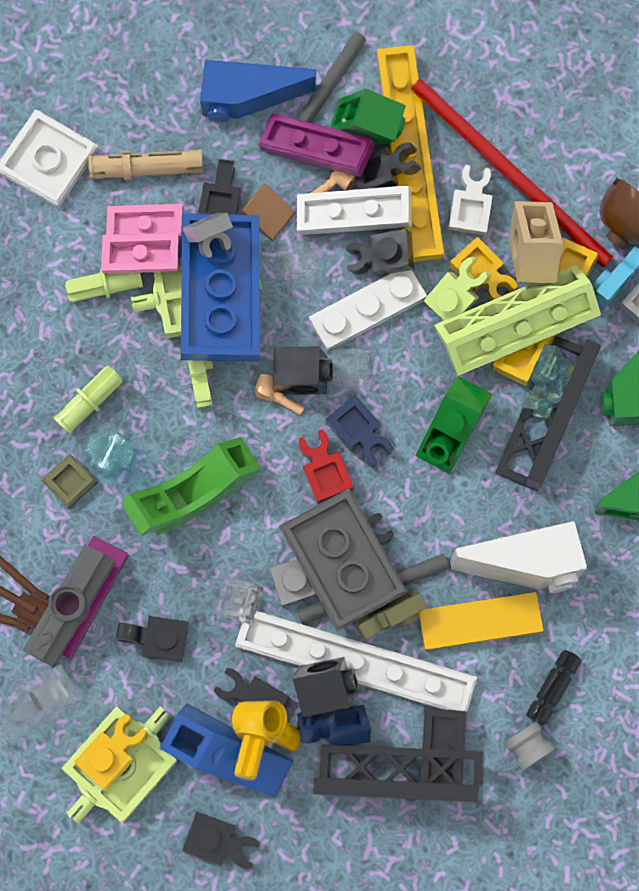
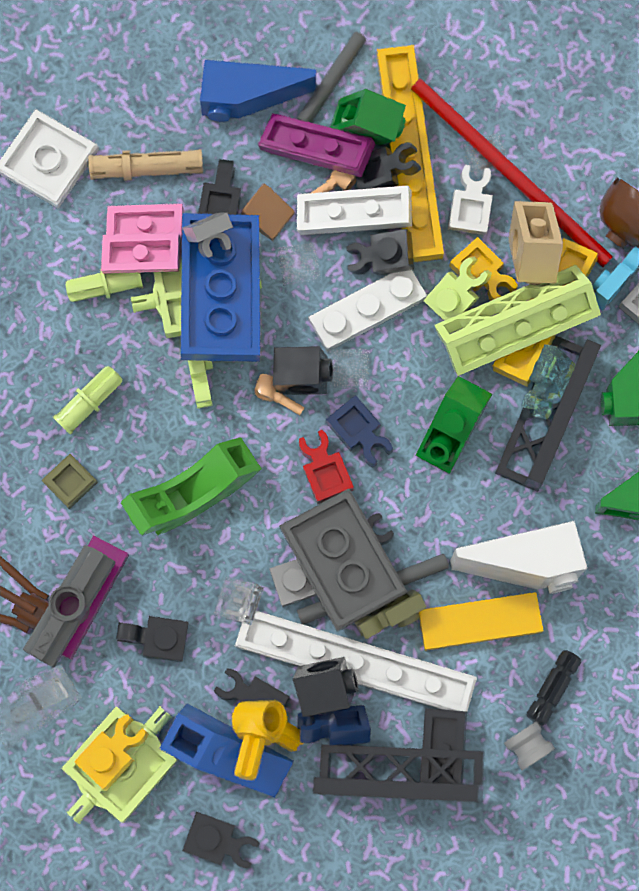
clear light blue gear [85,429,136,477] -> none

